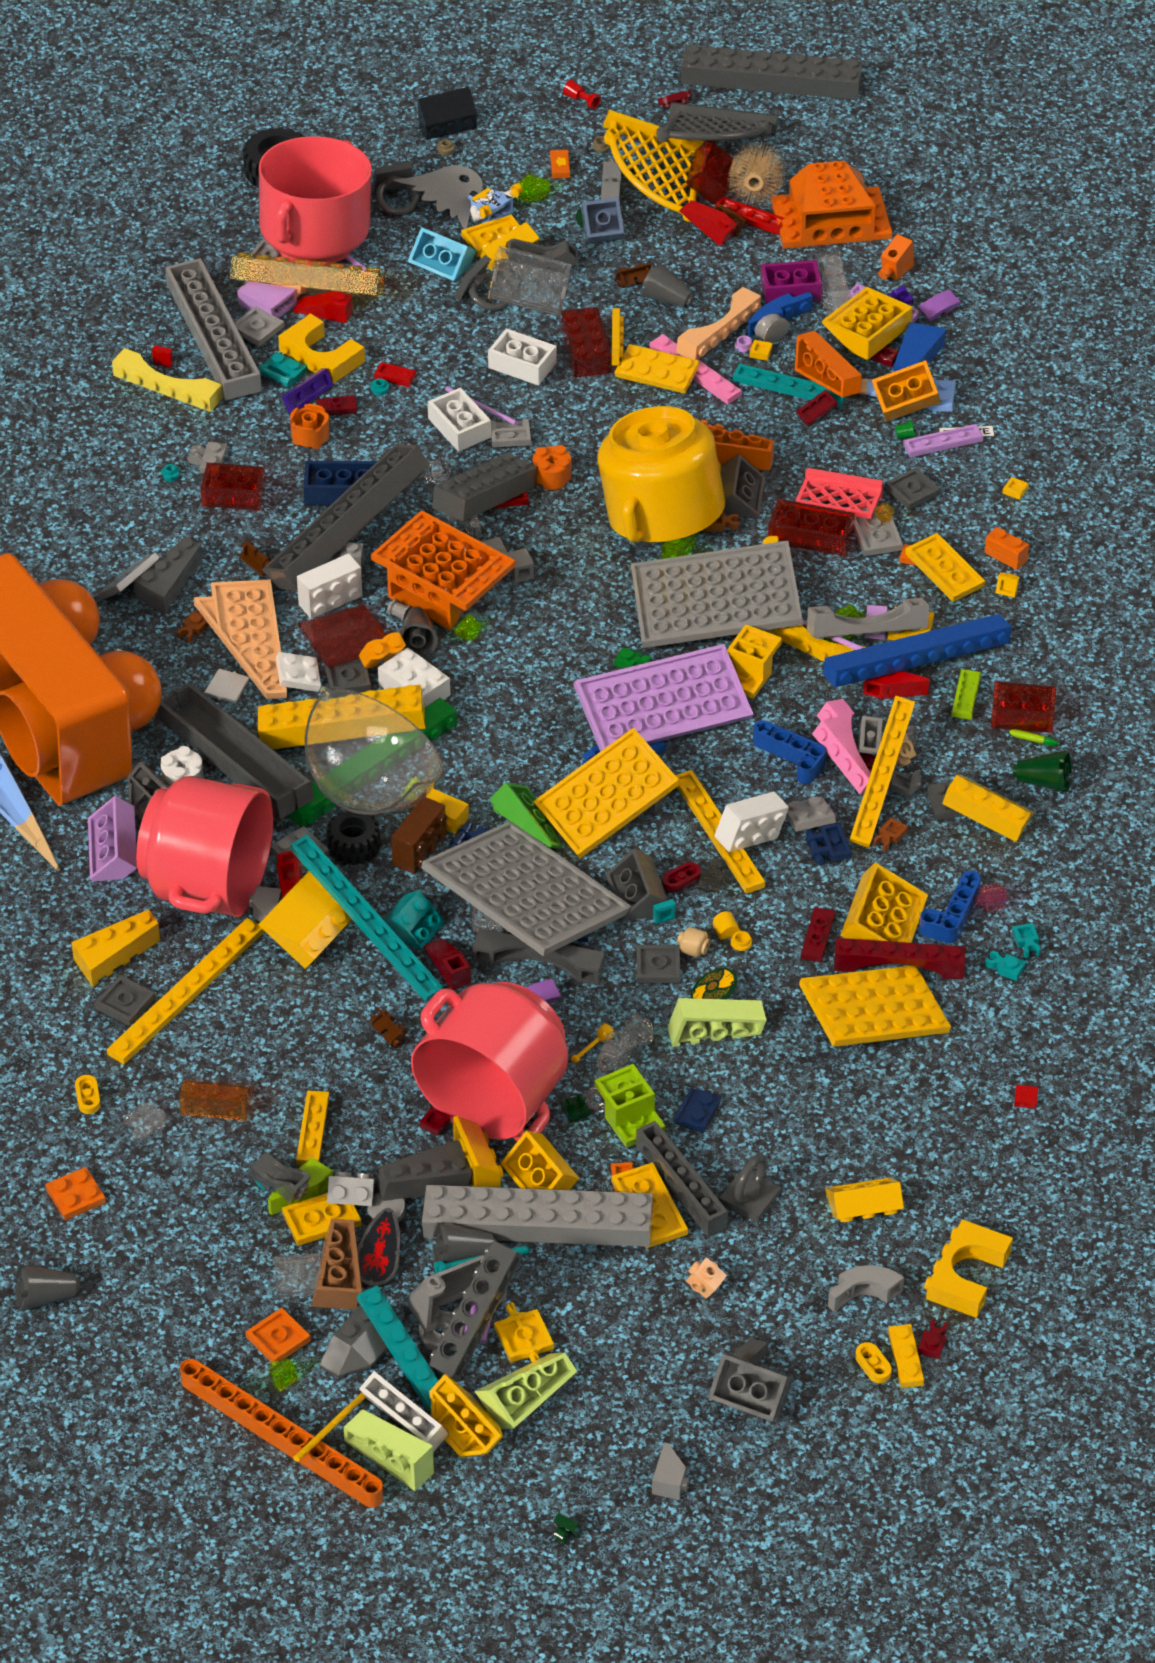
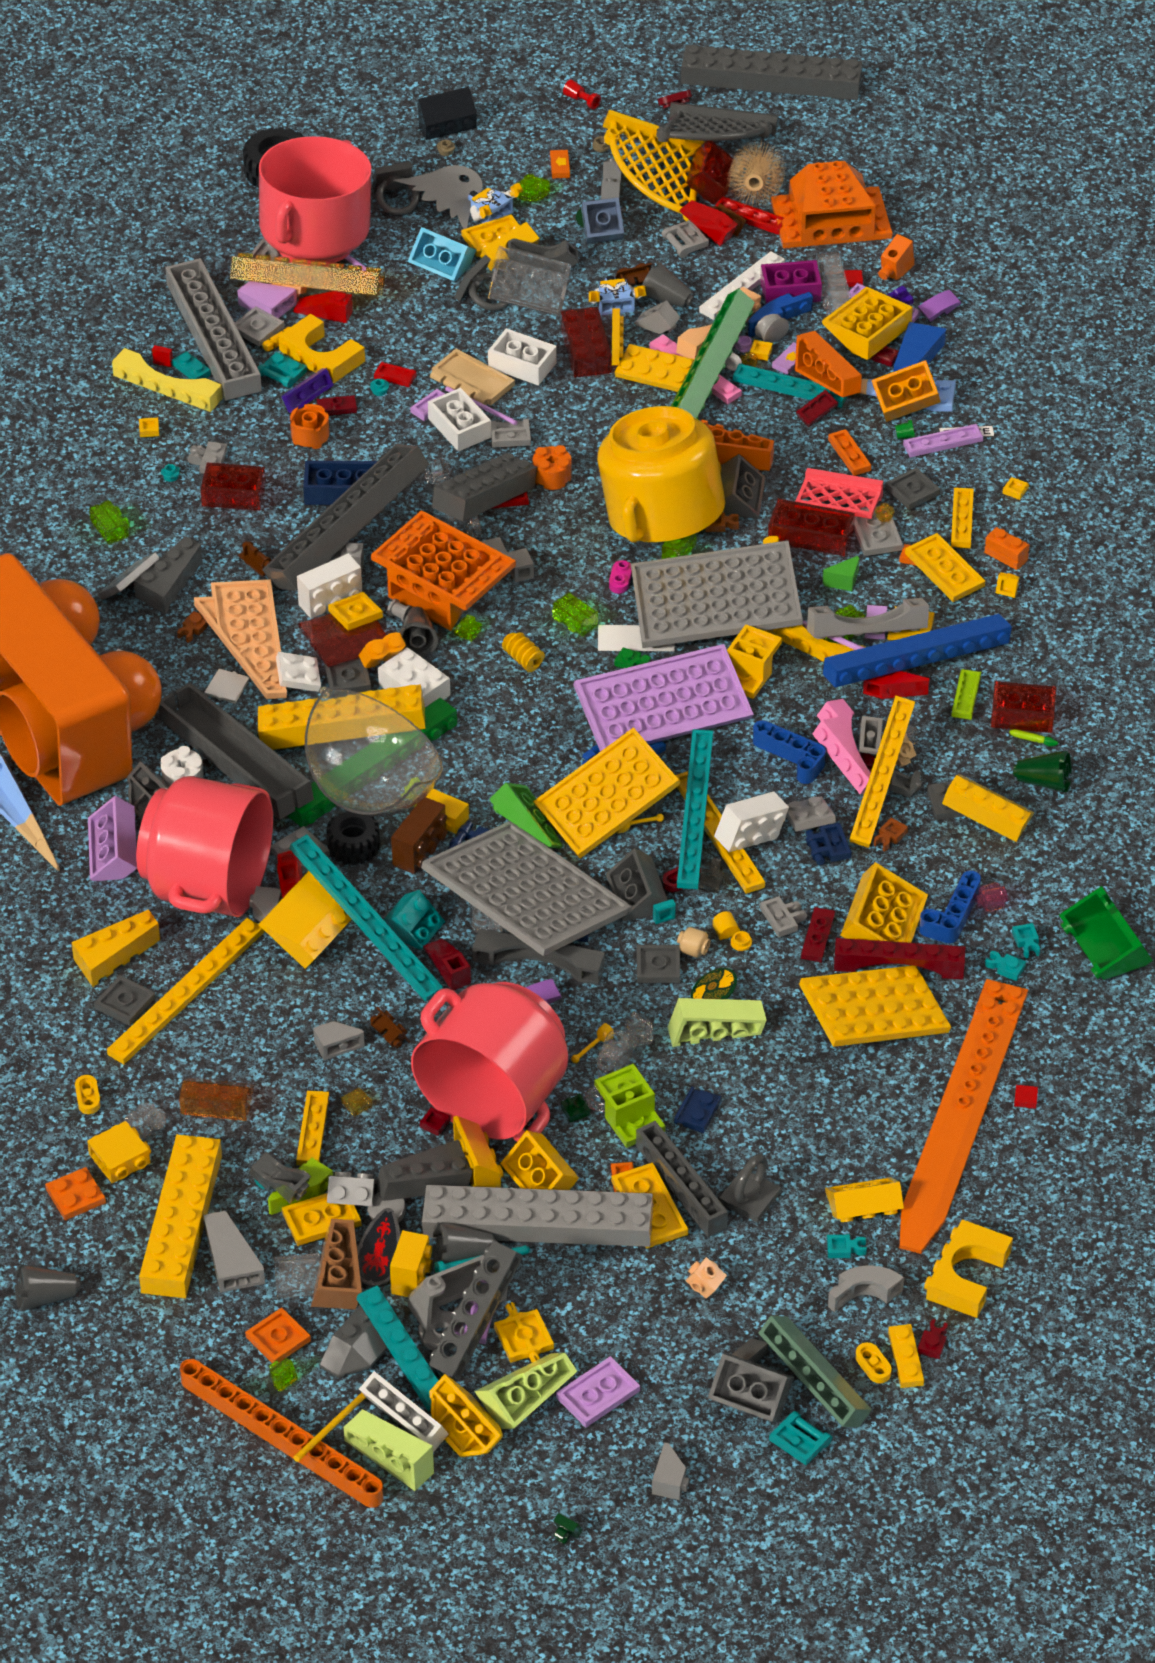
none -> yellow brick [87,1121,151,1183]
none -> clear neon green brick [89,500,130,545]
none -> yellow plate [139,418,159,437]
none -> yellow brick [139,1134,222,1298]
none -> teal plate [172,351,211,379]
none -> light grey slope [203,1211,265,1293]
none -> yellow axle [262,327,290,352]
none -> light grey slope [313,1021,365,1060]
none -> yellow tile [328,592,383,631]
none -> clear yellow plate [341,1087,372,1117]
none -> yellow brick [390,1230,433,1297]
none -> lavender tile [410,389,445,421]
none -> tan hinge [430,349,515,405]
none -> yellow piece [502,632,545,673]
none -> clear neon green brick [553,592,598,637]
none -> lavender plate [556,1356,640,1428]
none -> torso [589,275,647,315]
none -> white sticker [598,625,675,651]
none -> dark pink plate [609,560,632,594]
none -> yellow hinge [616,814,664,834]
none -> light grey slope [634,300,680,334]
none -> light grey plate [662,220,709,258]
none -> brick [671,288,755,419]
none -> teal plate [677,729,713,890]
none -> white plate [699,251,785,320]
none -> white tile [725,352,742,371]
none -> clear yellow plate [740,352,758,367]
none -> sand green brick [759,1315,872,1427]
none -> light grey hinge [760,896,808,938]
none -> teal plate [769,1411,833,1465]
none -> lavender tile [772,342,796,375]
none -> bright green slope [823,556,859,591]
none -> teal plate [827,1234,867,1258]
none -> orange plate [828,429,871,476]
none -> red tile [843,270,863,287]
none -> orange wedge [899,979,1028,1254]
none -> yellow plate [951,488,974,548]
none -> green windscreen [1059,886,1153,981]

